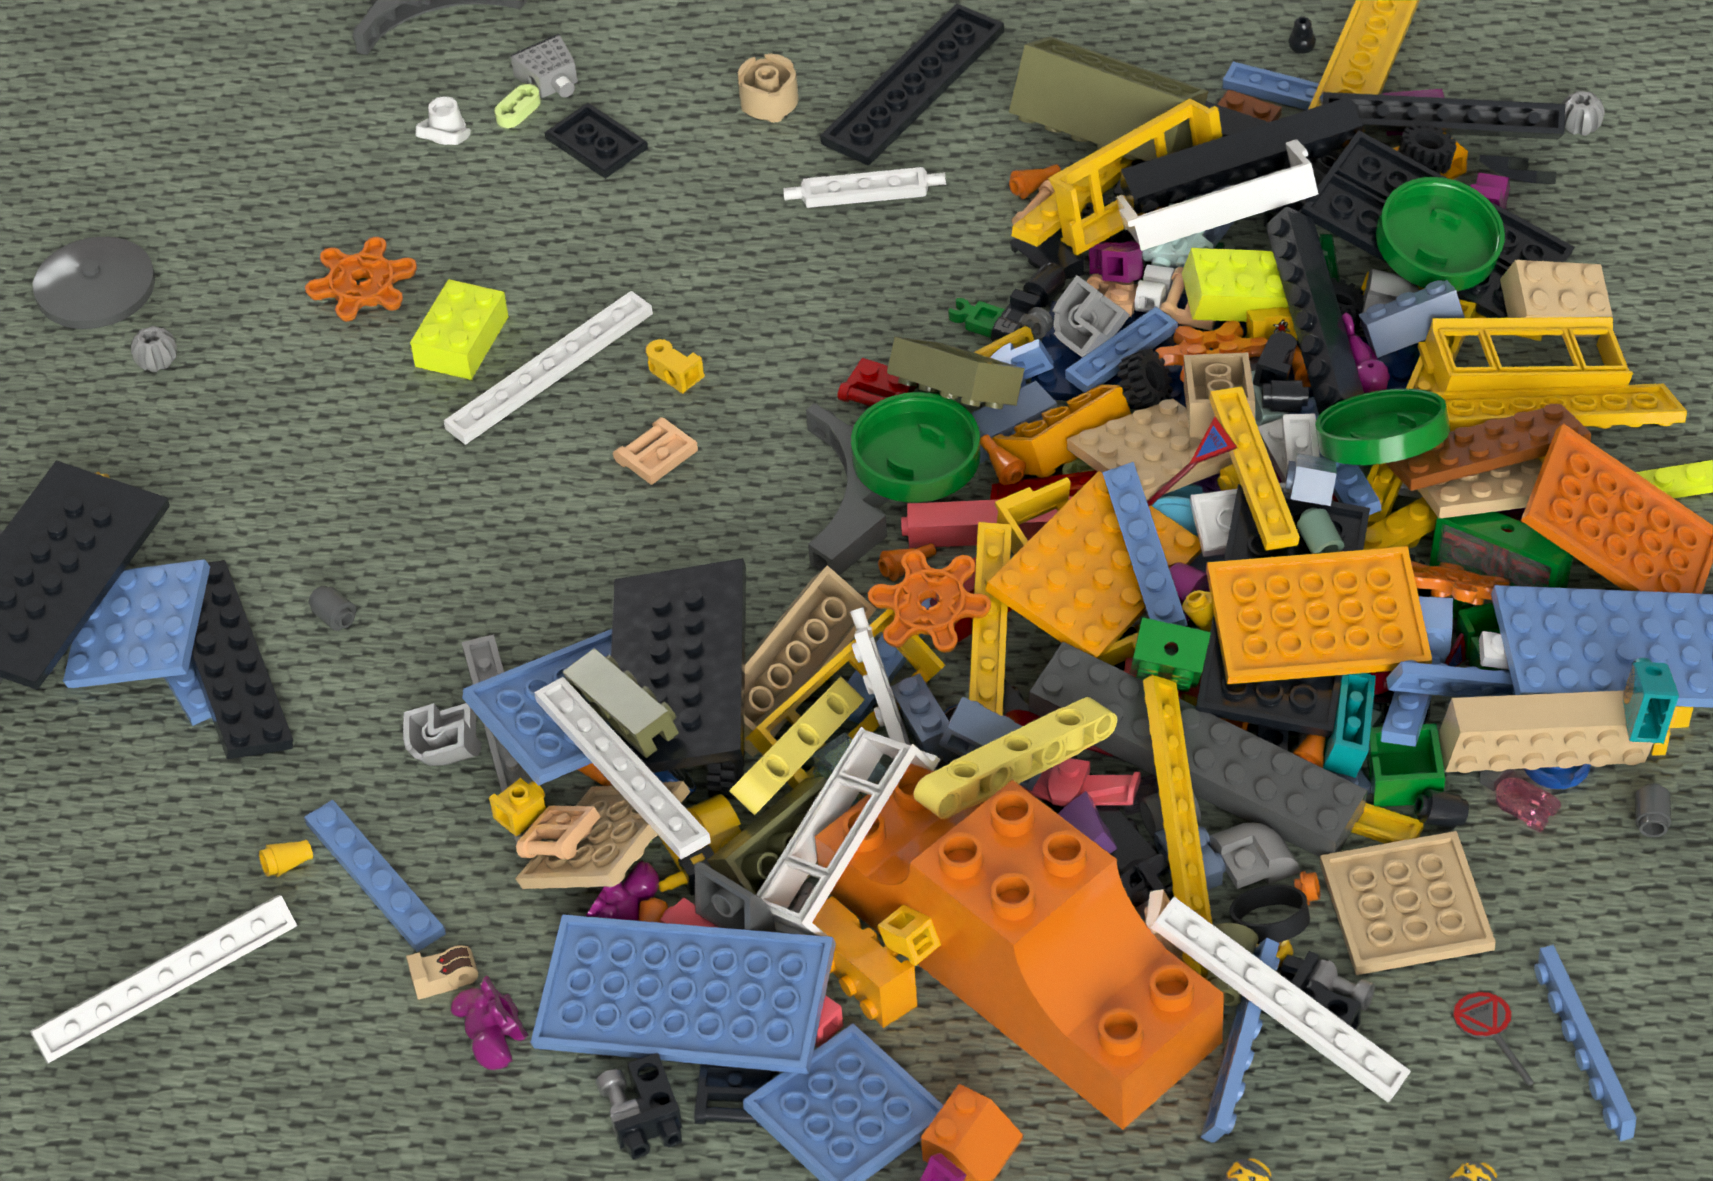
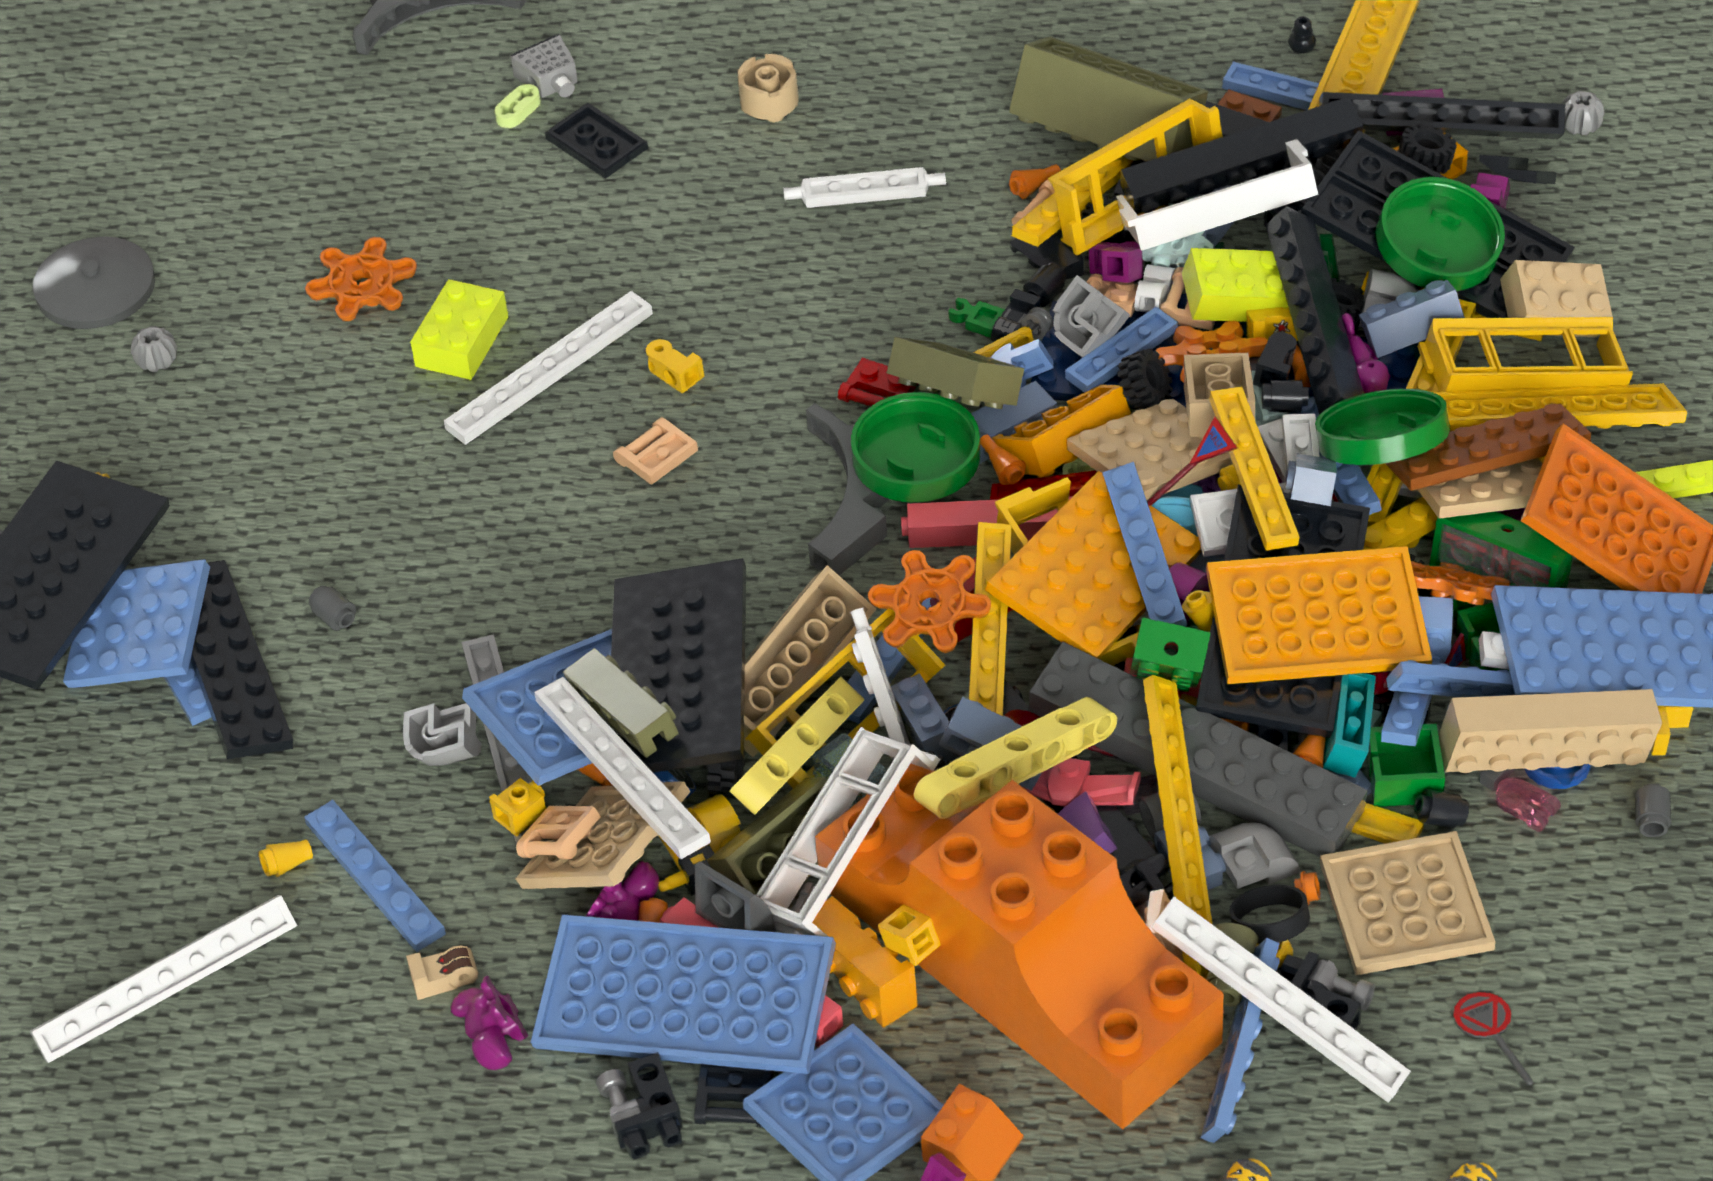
white piece [416,97,471,145] -> none
black plate [820,3,1004,166] -> none
orange cone [878,543,936,581] -> none
sand green brick [1297,508,1344,554] -> none
medium blue plate [1534,945,1637,1141] -> none
teal torso [1623,658,1679,743] -> none

